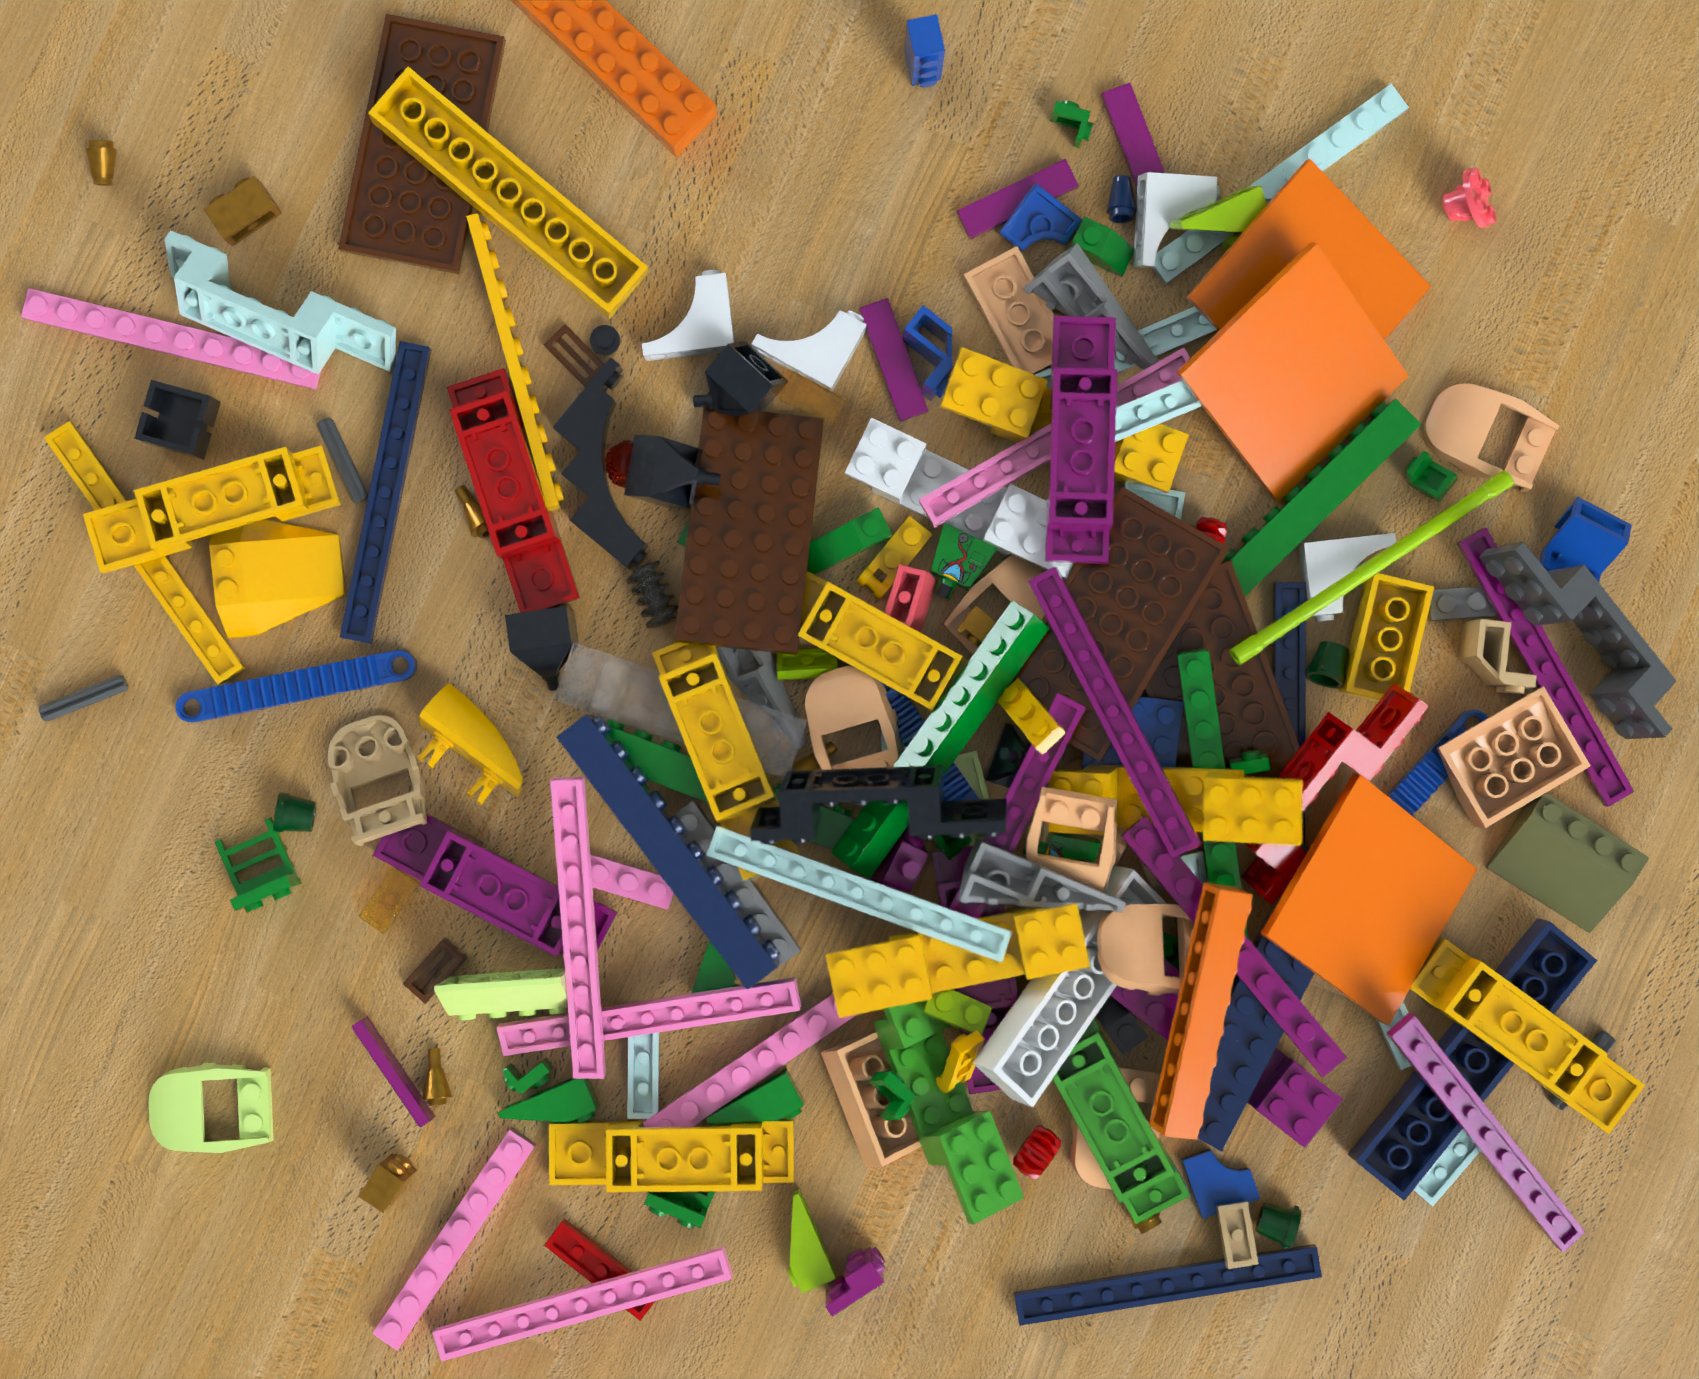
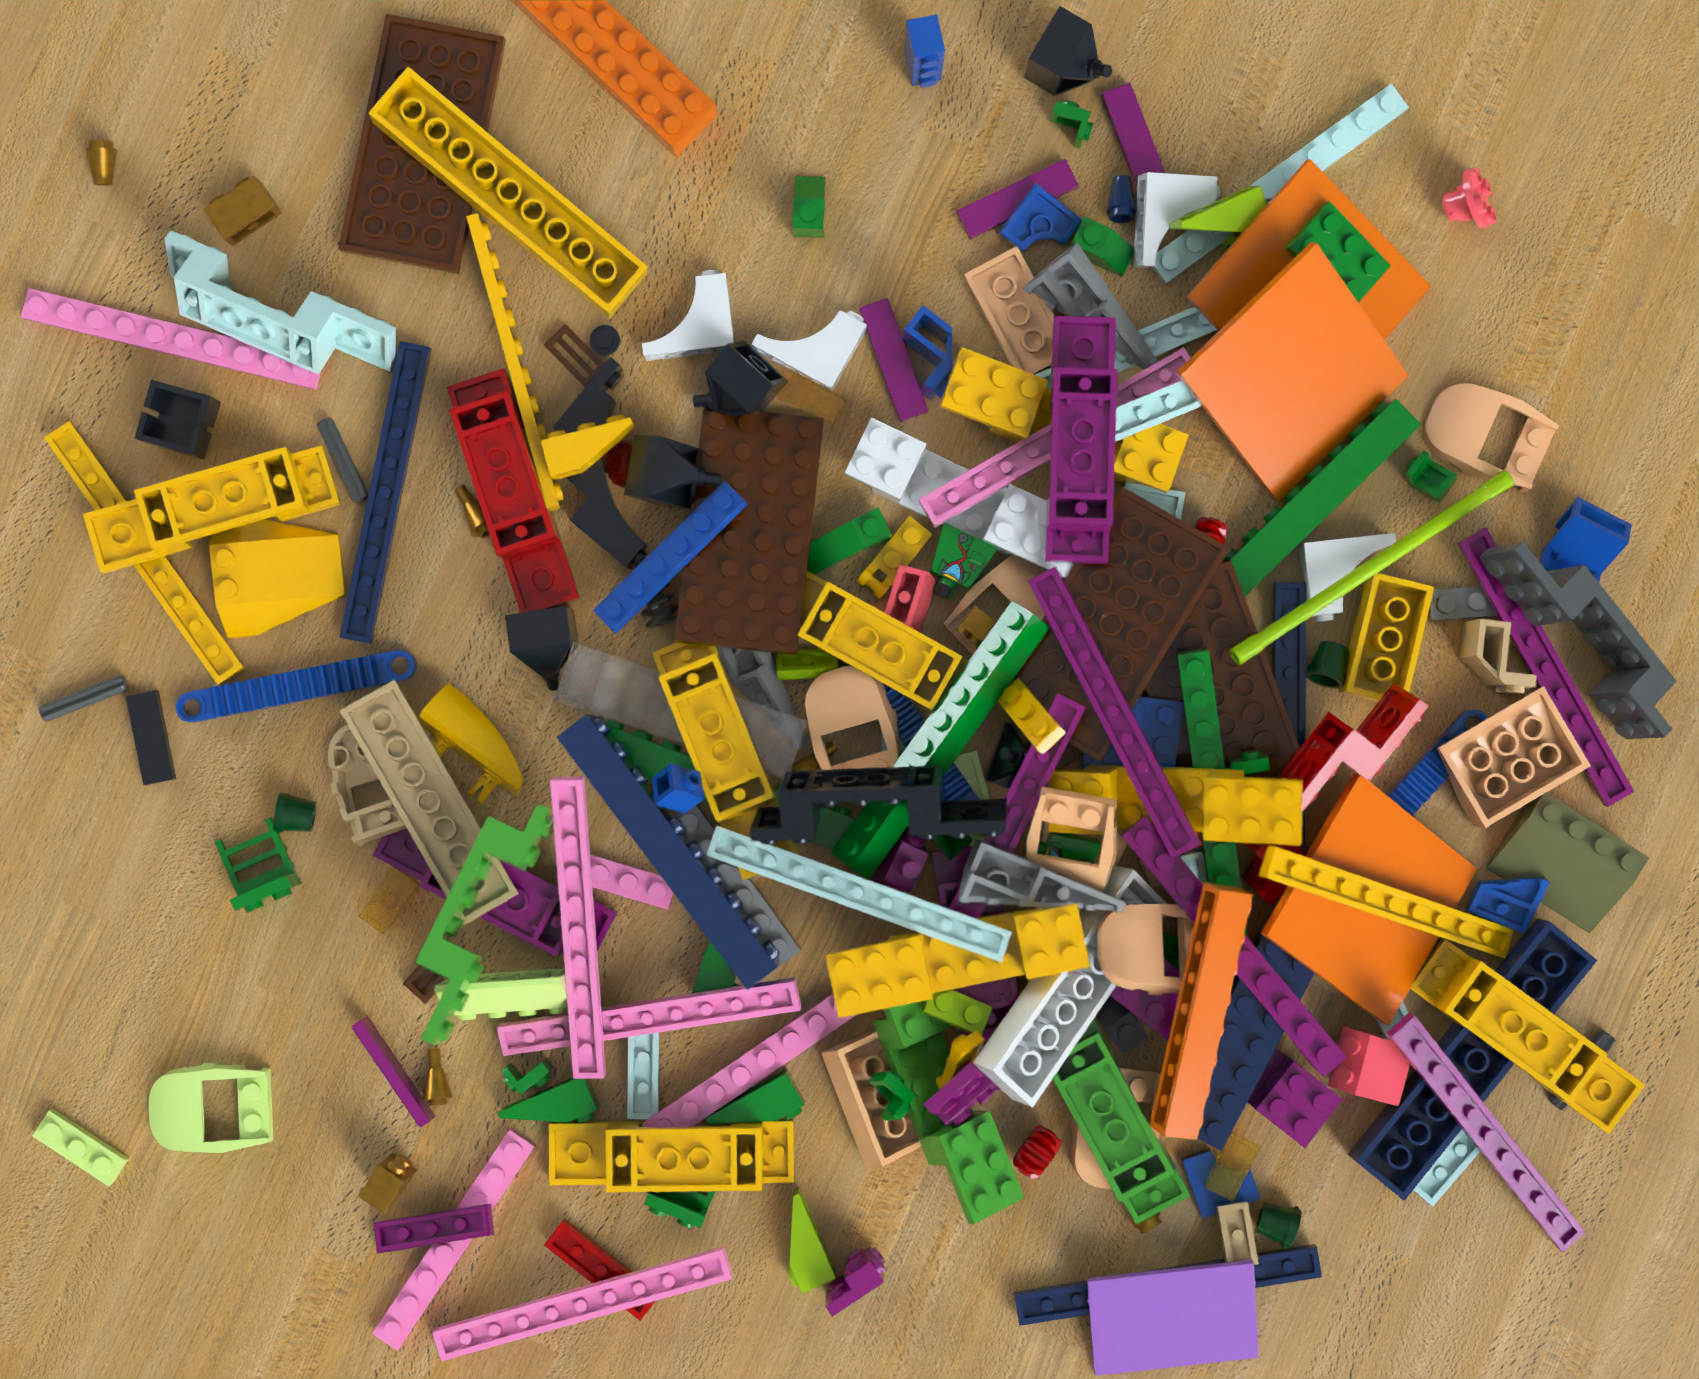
none -> yellowish green plate [32,1108,129,1186]
none -> black tile [126,690,176,785]
none -> tan plate [340,680,519,926]
none -> magenta tile [374,1204,495,1254]
none -> bright green bracket [415,803,554,1045]
none -> yellow slope [541,415,635,480]
none -> blue plate [593,481,748,633]
none -> blue brick [652,763,704,813]
none -> green slope [793,176,825,238]
none -> magenta plate [924,1062,996,1126]
none -> black piece [1024,6,1112,96]
none -> medium lavender piece [1087,1260,1259,1376]
none -> clear yellow plate [1204,1131,1261,1202]
none -> yellow plate [1259,845,1514,959]
none -> green plate [1285,202,1391,303]
none -> coral slope [1328,1026,1410,1106]
none -> blue wing [1466,877,1550,934]

